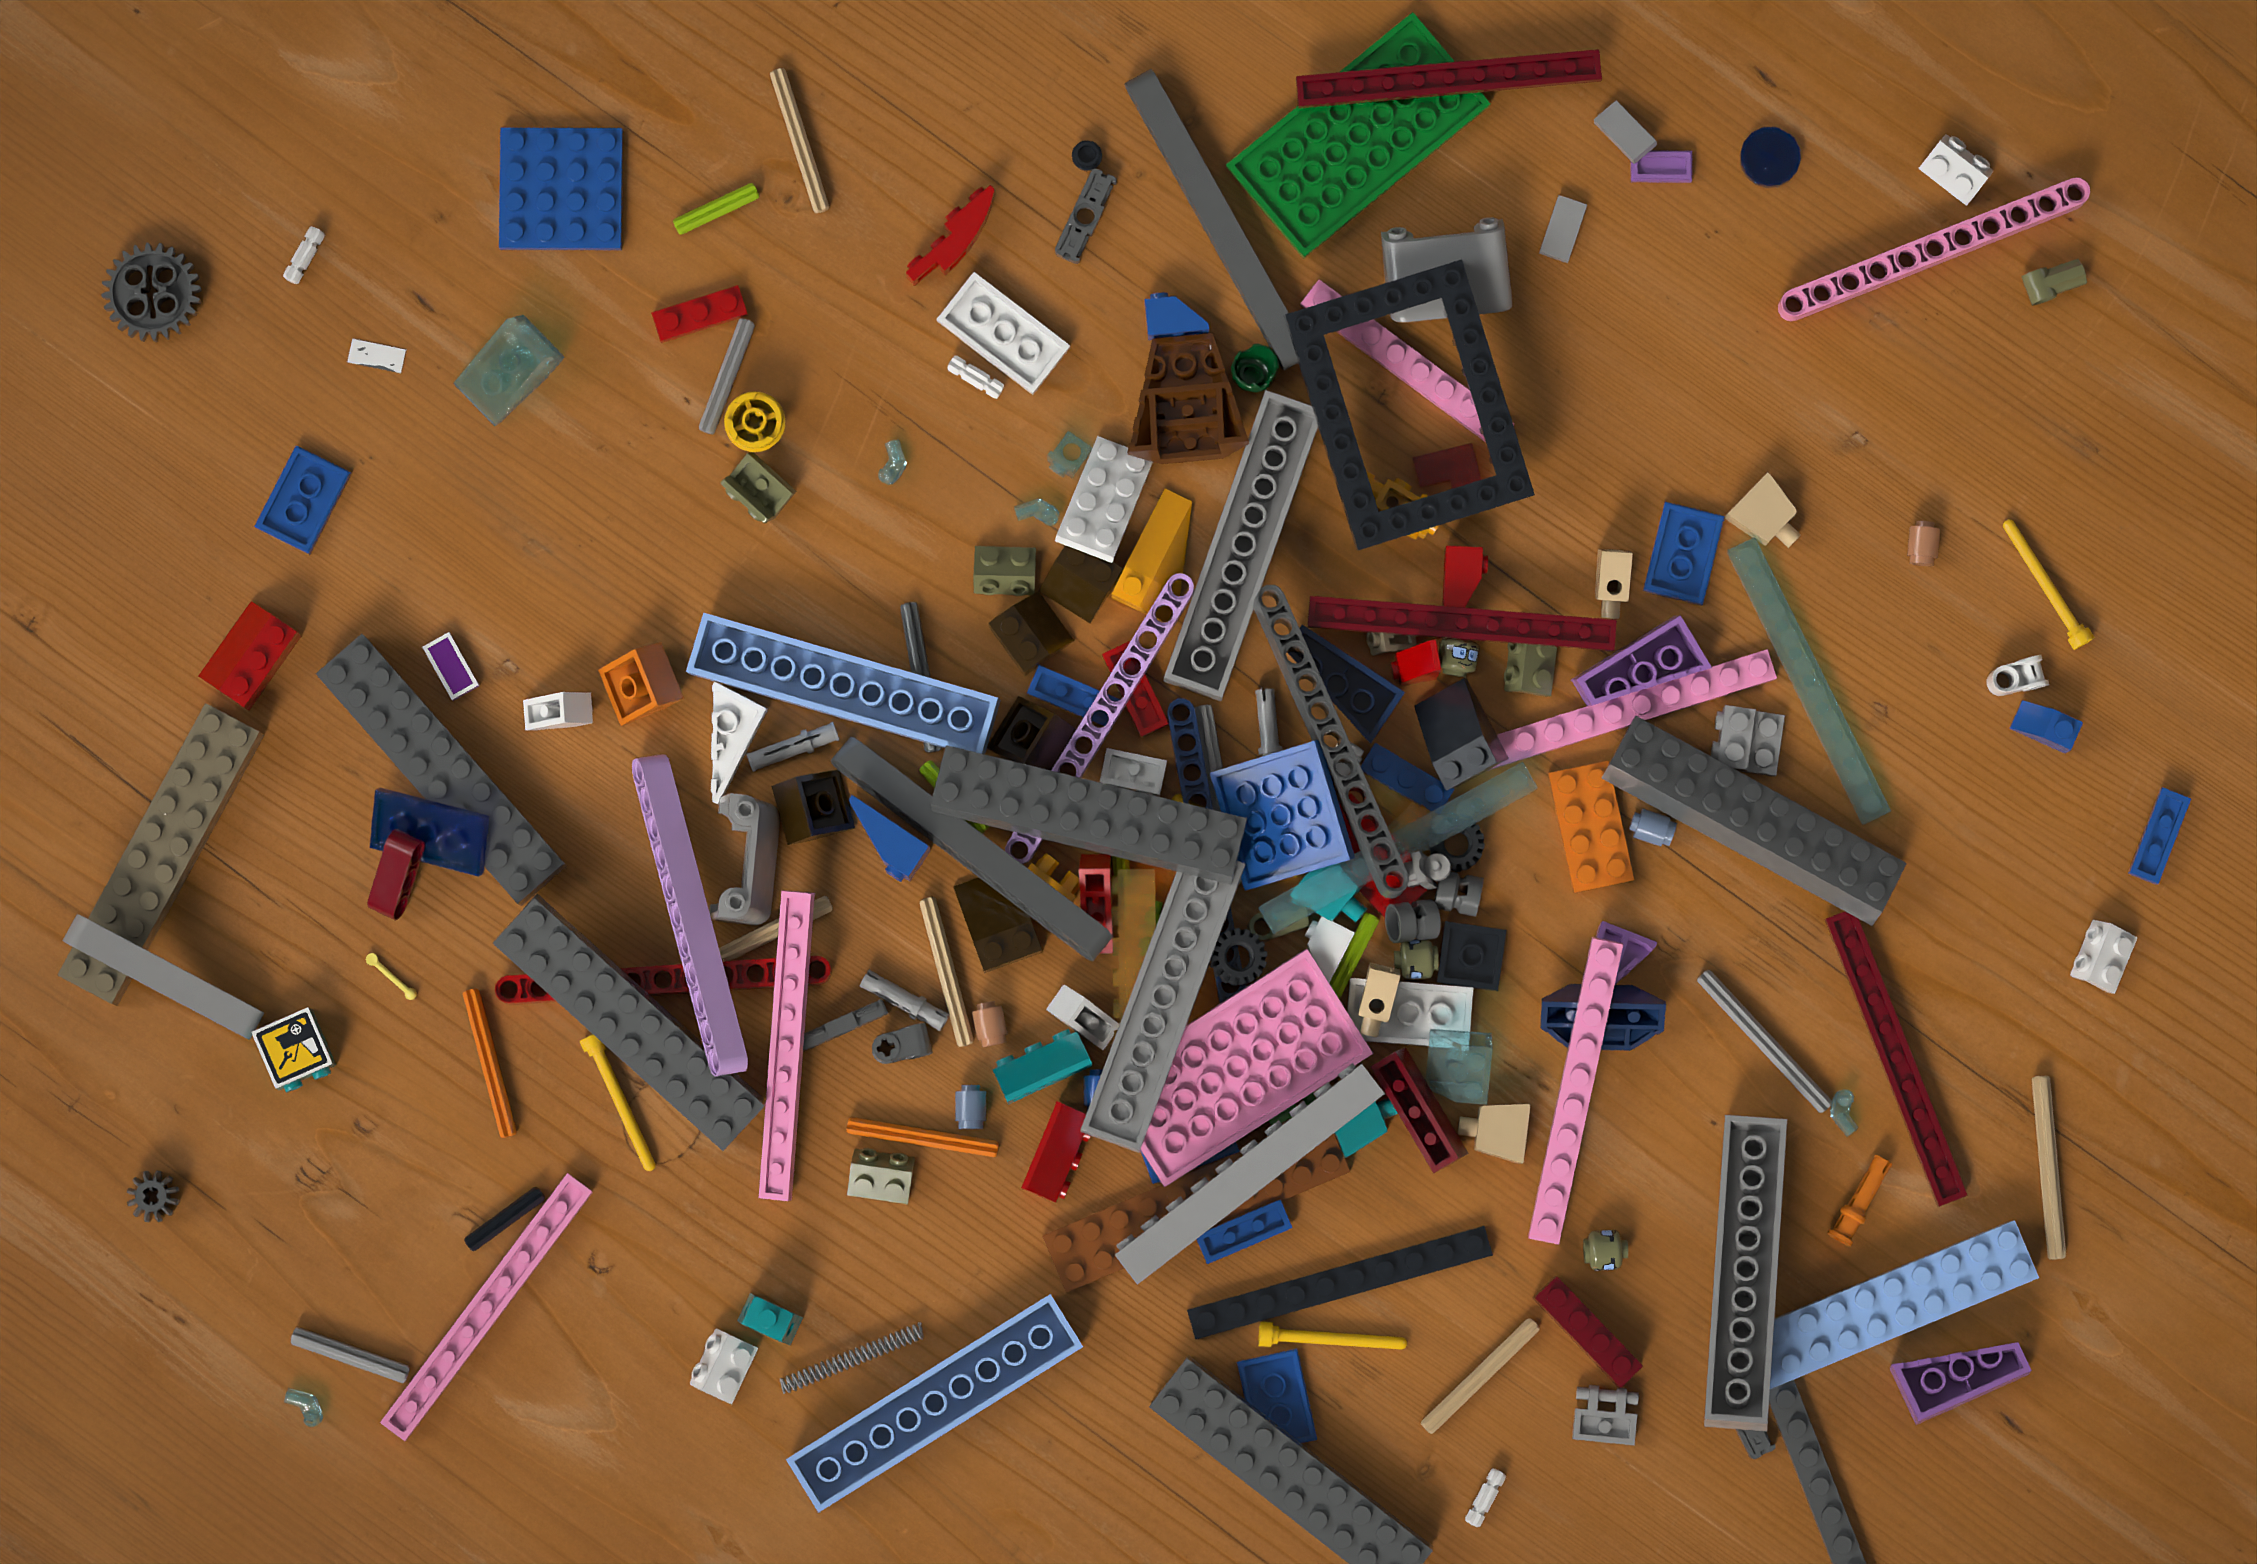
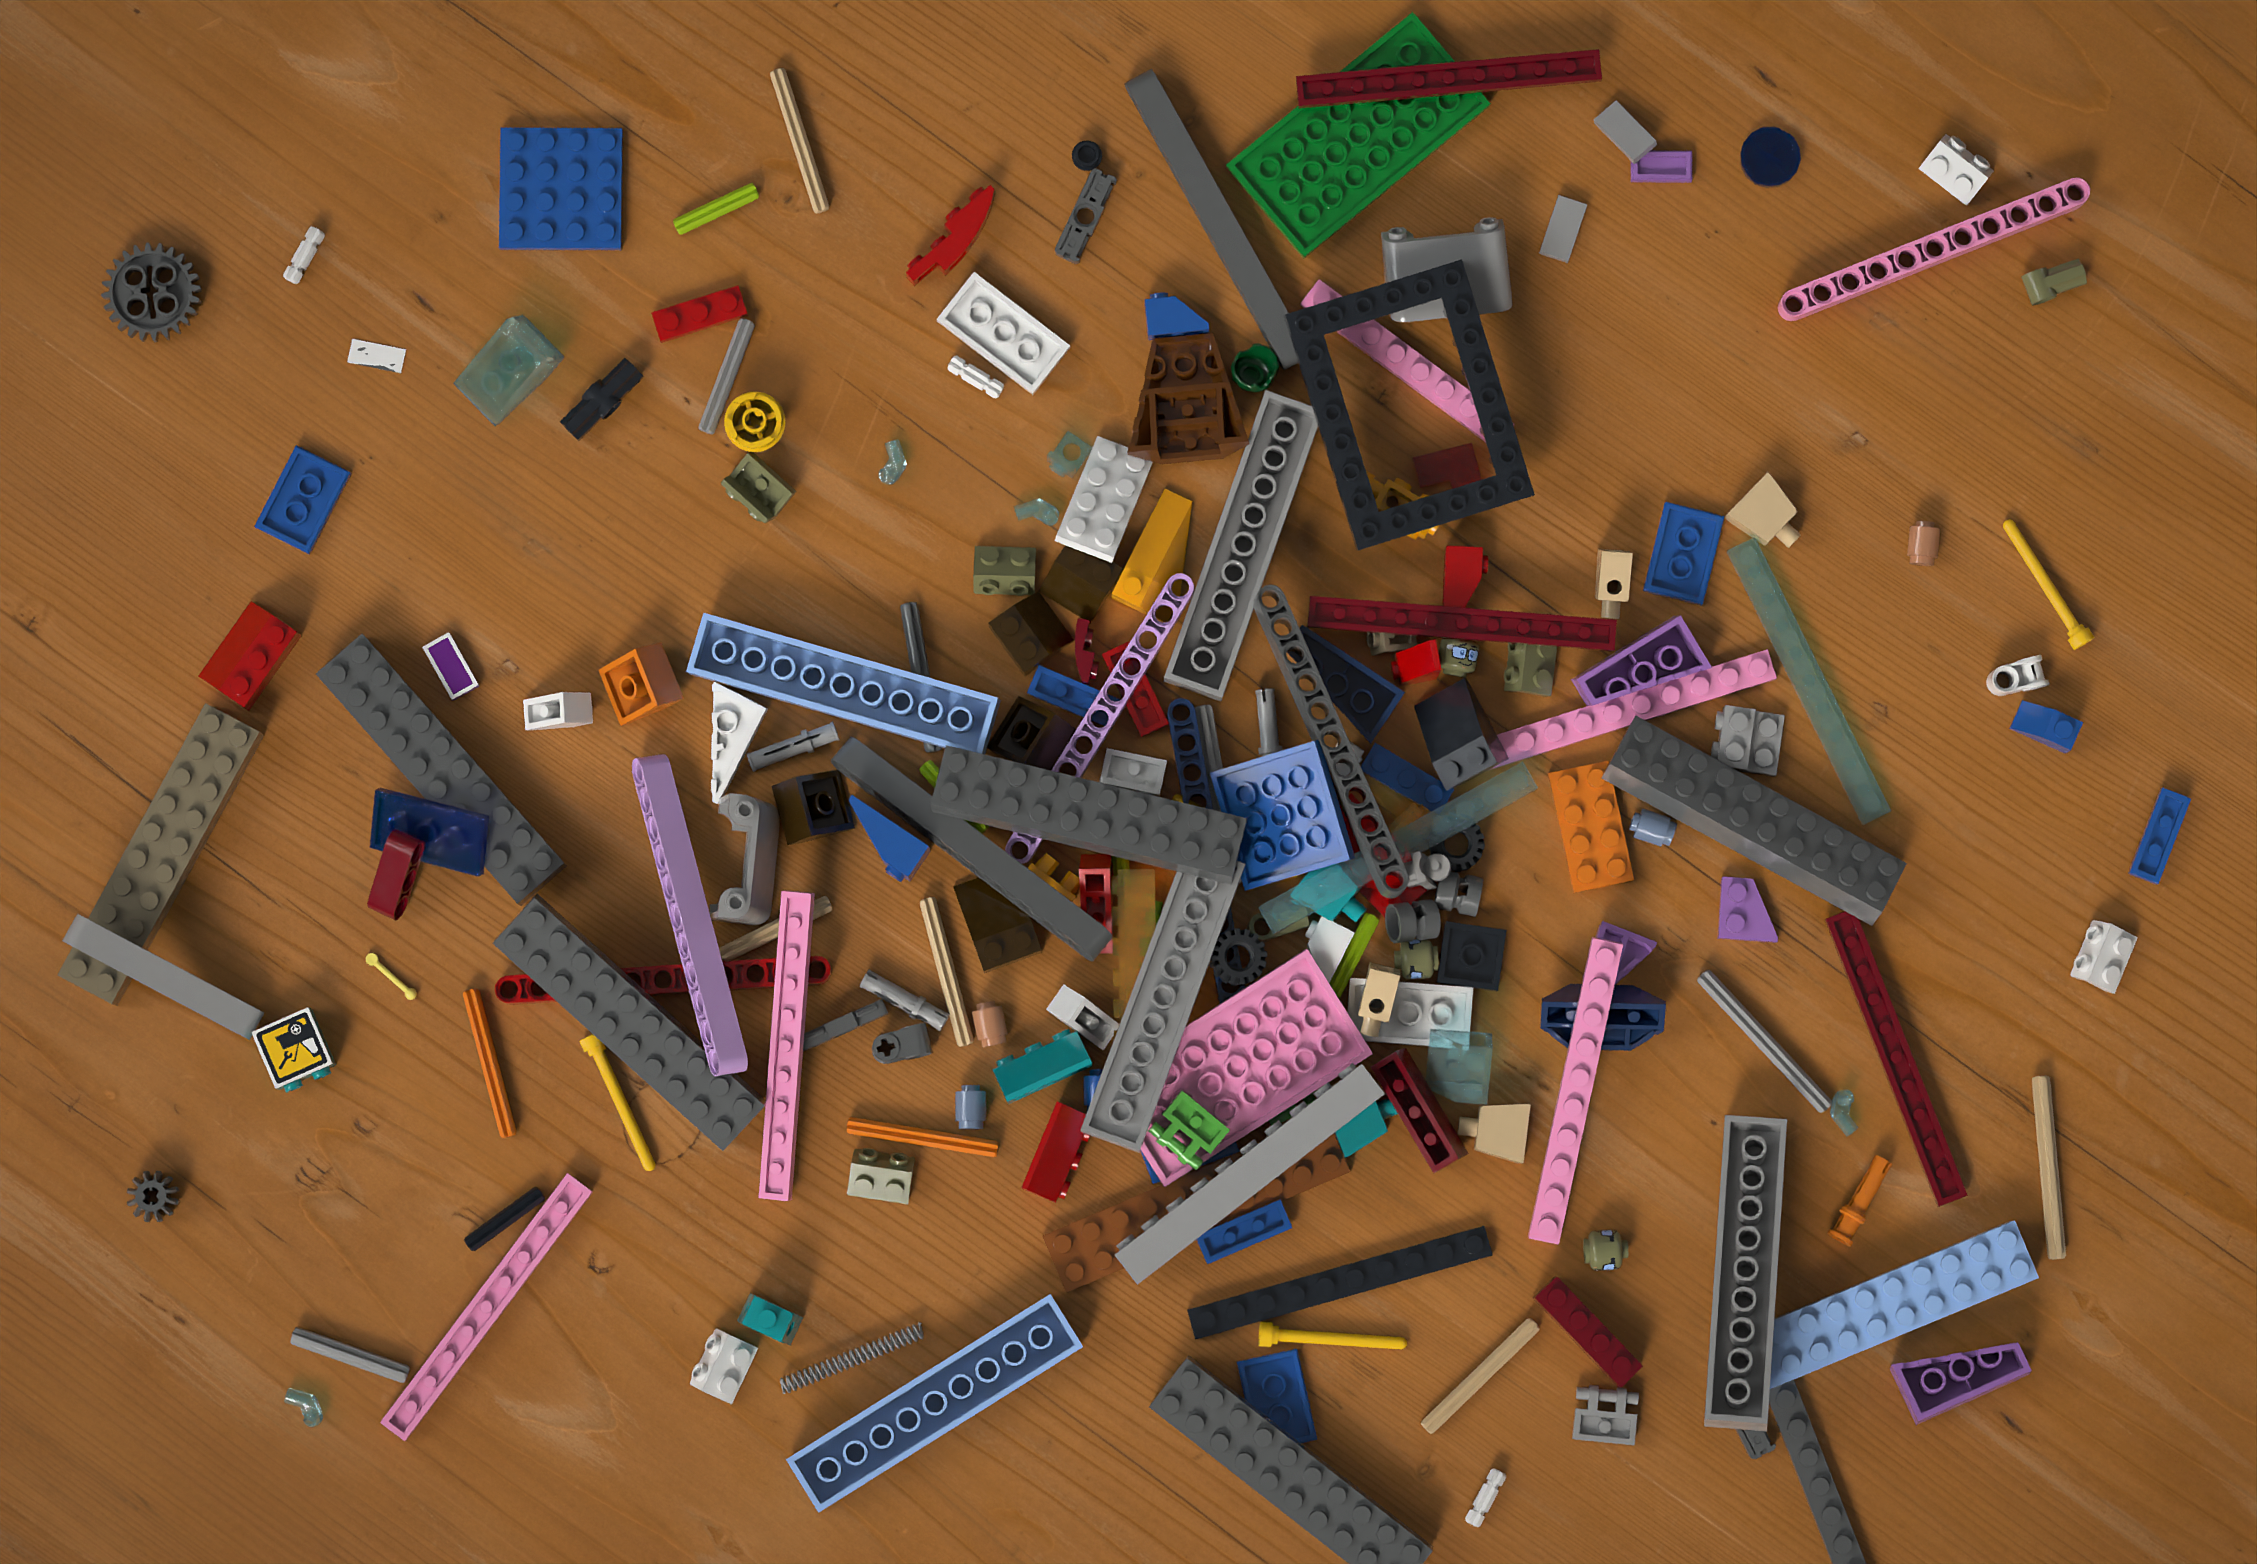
none -> black piece [560,358,644,441]
none -> dark red slope [1075,618,1099,685]
none -> bright green plate [1148,1090,1230,1170]
none -> medium lavender wing [1717,877,1778,943]

